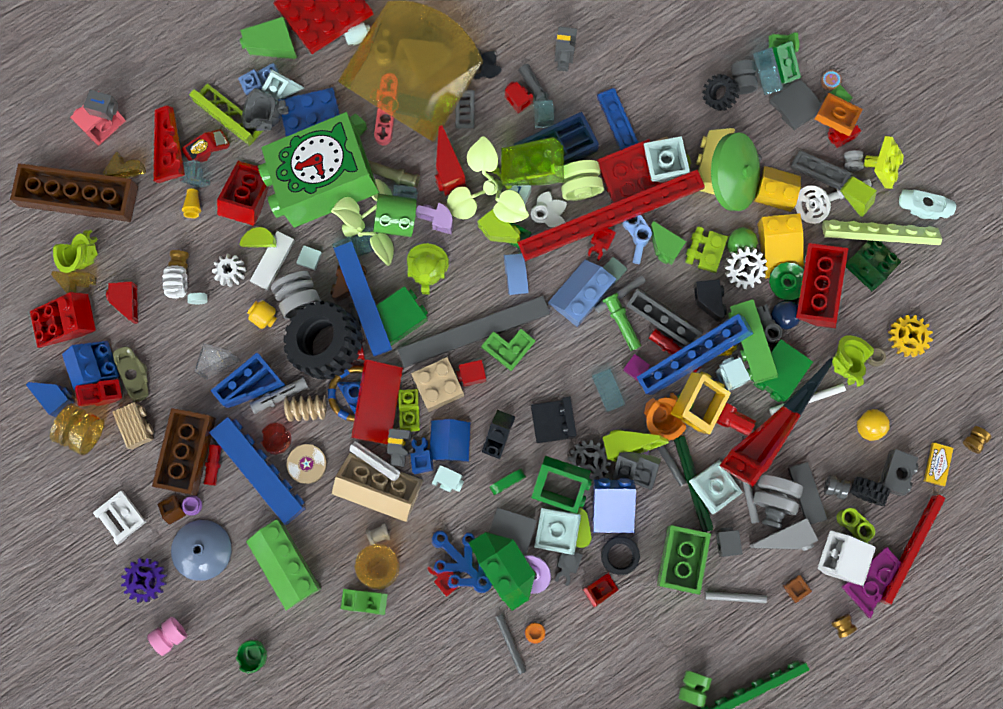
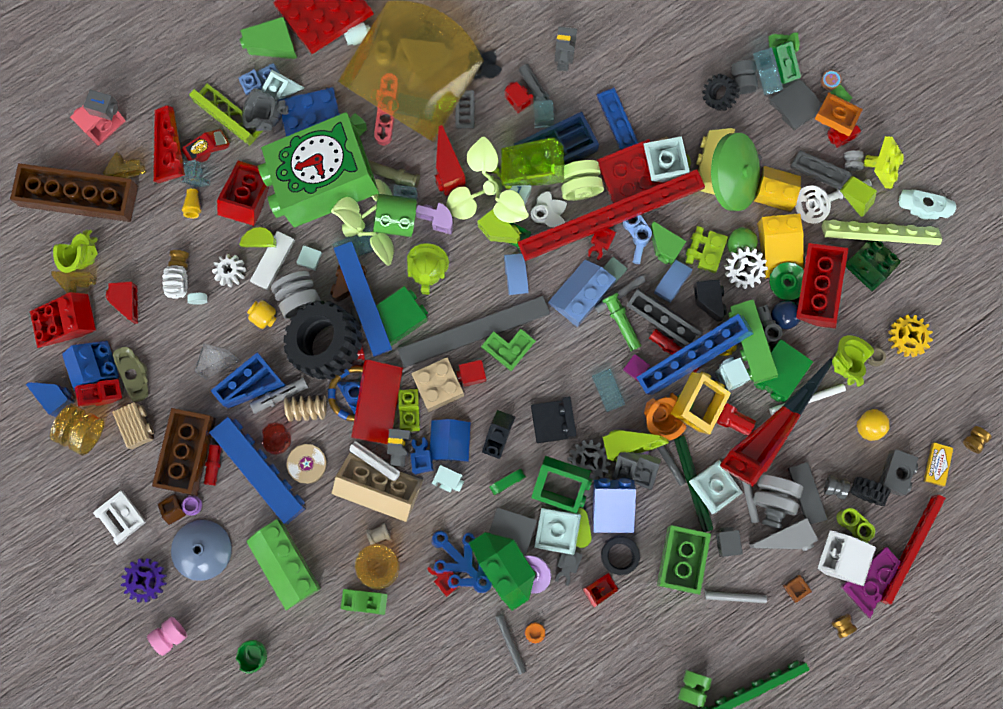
none -> medium blue slope [654,260,693,303]

